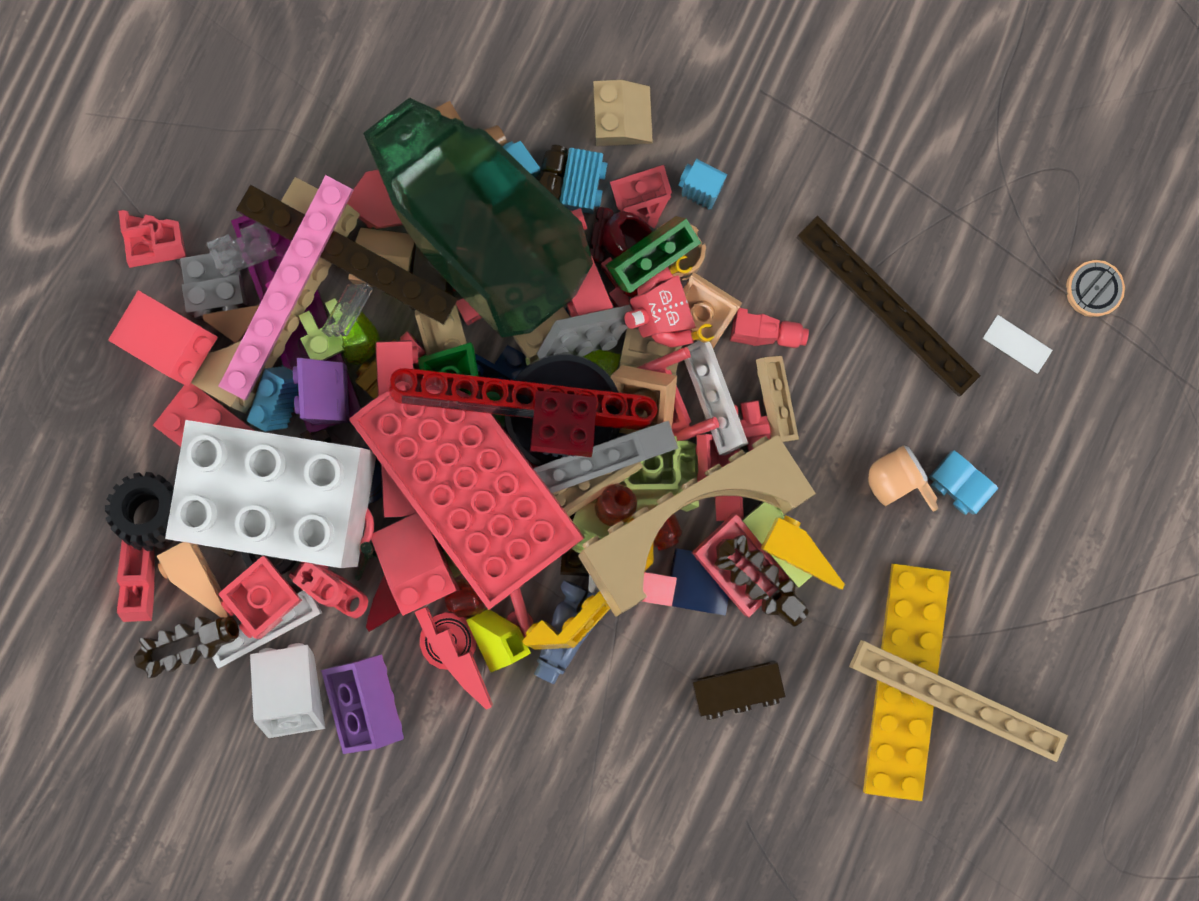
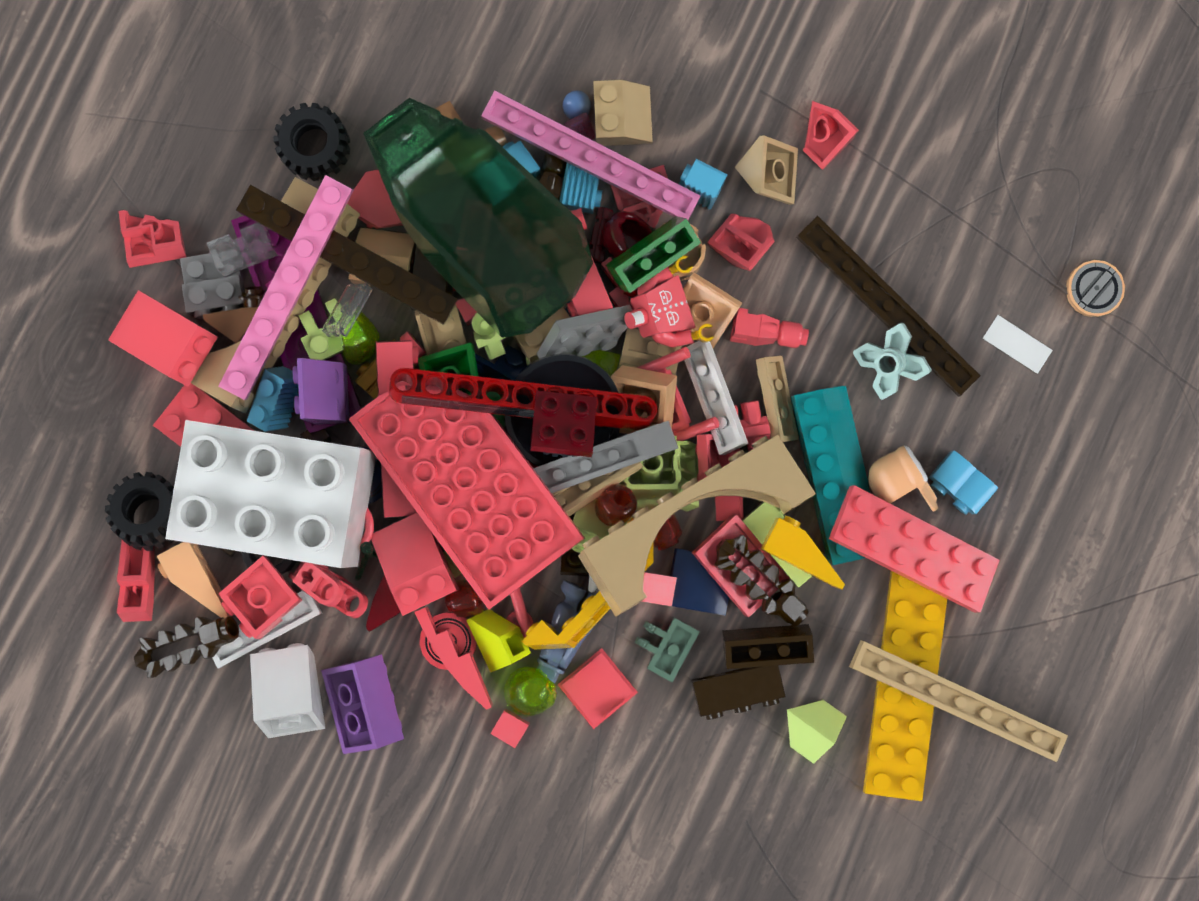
none -> dark brown plate [238,286,267,307]
none -> black tyre [273,103,351,181]
none -> yellowish green hips [471,310,506,360]
none -> bright pink plate [481,91,701,220]
none -> coral slope [490,708,530,748]
none -> clear neon green hair [504,667,557,717]
none -> coral piece [557,648,638,729]
none -> clear pink slope [562,112,595,140]
none -> medium blue piece [563,90,591,121]
none -> sand green hinge [635,617,700,682]
none -> coral slope [707,214,775,271]
none -> dark brown brick [722,624,814,669]
none -> tan slope [735,135,798,205]
none -> yellowish green slope [787,699,847,764]
none -> teal slope [791,386,870,565]
none -> coral slope [803,101,859,170]
none -> coral plate [829,485,1000,613]
none -> light aqua plant [853,323,931,400]

